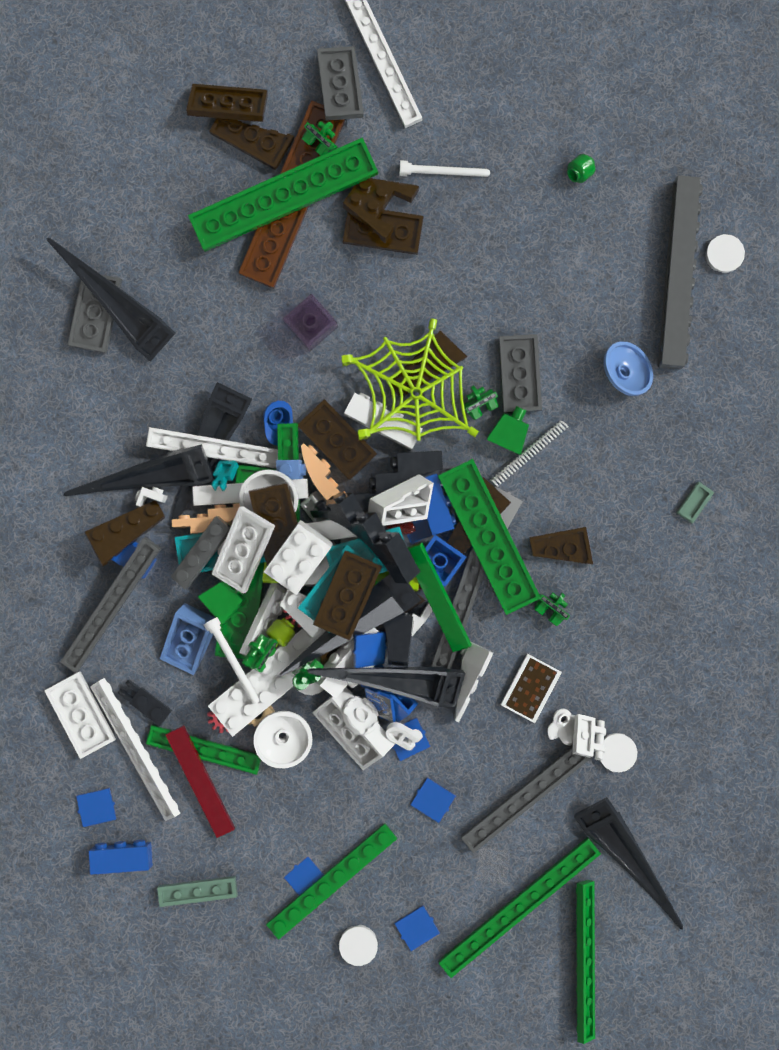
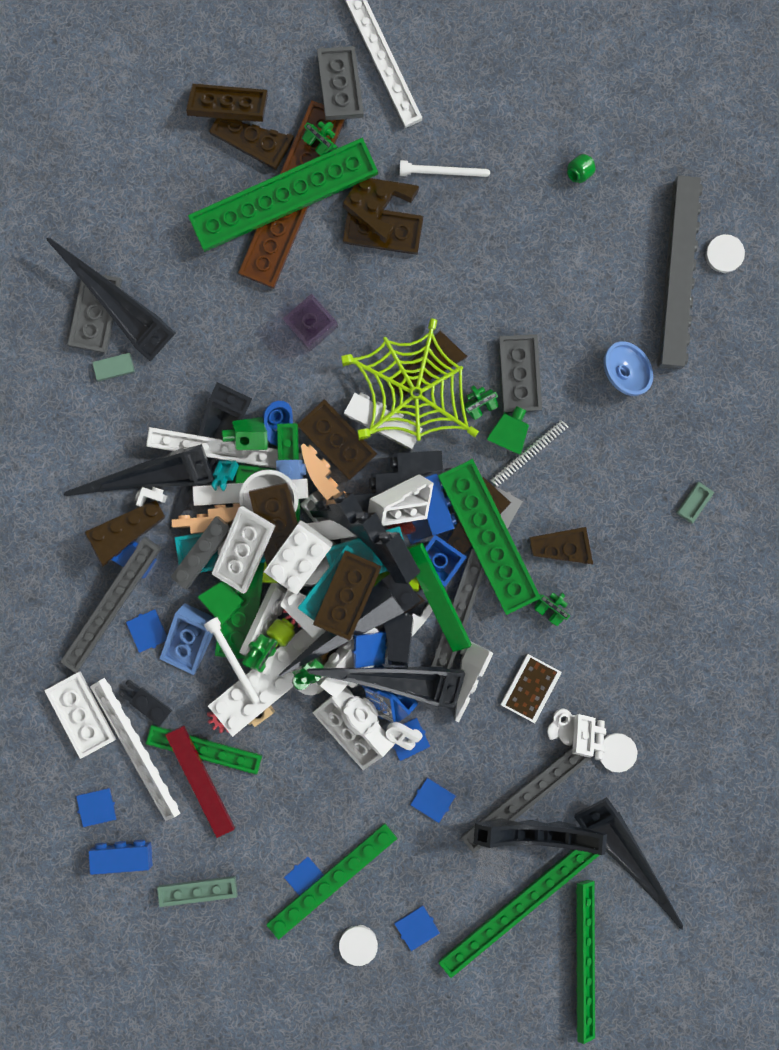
white dish [254,711,312,768] -> none
none -> sand green tile [92,353,135,382]
none -> blue piece [126,609,167,653]
none -> green torso [222,417,268,450]
none -> black arch [473,818,607,855]

